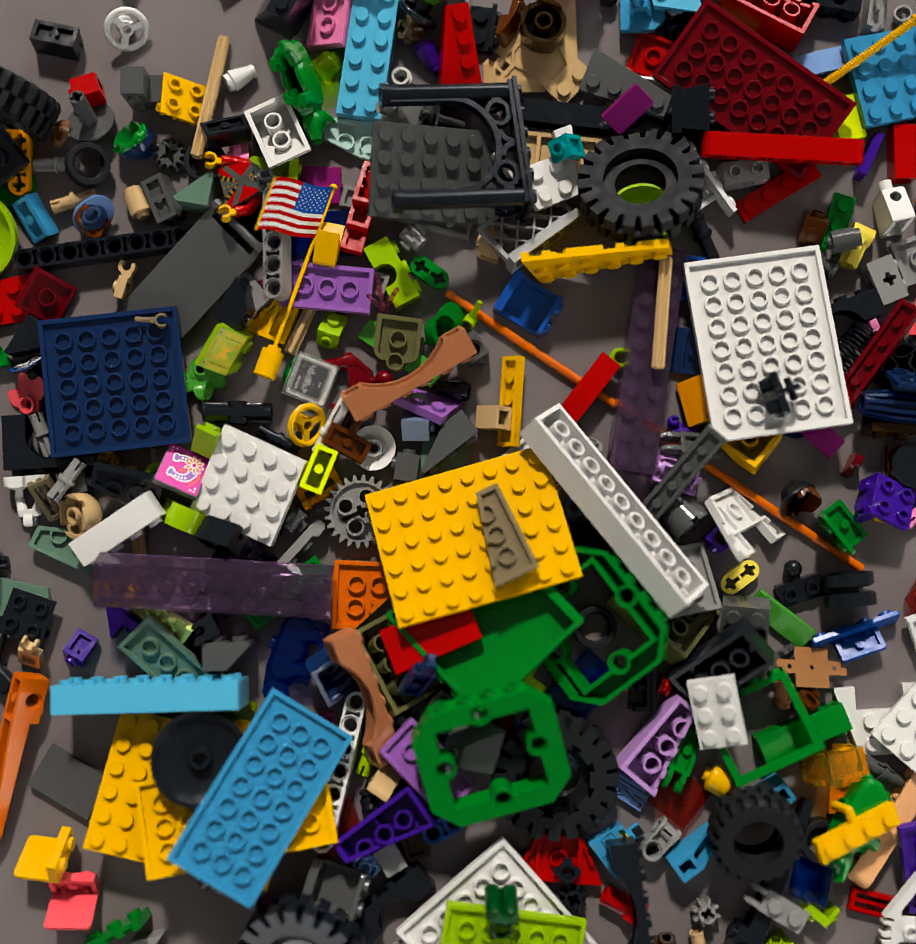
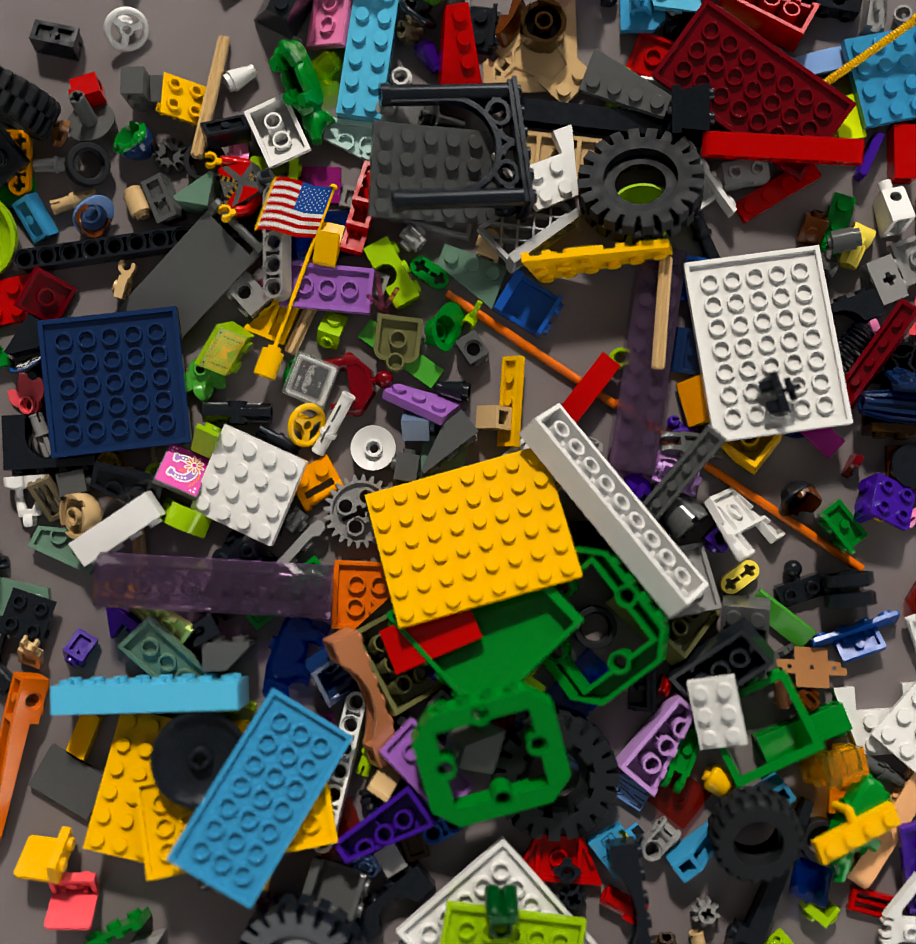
light grey pin [46,457,87,503] -> none
dark tan hand [135,313,167,329] -> none
black hinge [194,515,248,558] -> none
black slope [213,276,256,331] -> none
neon yellow brick [298,443,338,495] -> none
reddish brown plate [320,419,373,464] -> none
nougat arch [340,325,477,422] -> none
dark blue hinge [397,653,437,697] -> none
dark tan wing [476,483,539,588] -> none
teal bracket [547,133,586,164] -> none
medium blue plate [562,497,583,518] -> none
magenta slope [601,83,654,134] -> none
light grey hinge [742,882,810,935] -> none
none -> yellow slope [66,714,105,761]
none -> sand green wing [437,244,507,311]
none -> dark purple piece [622,474,653,503]

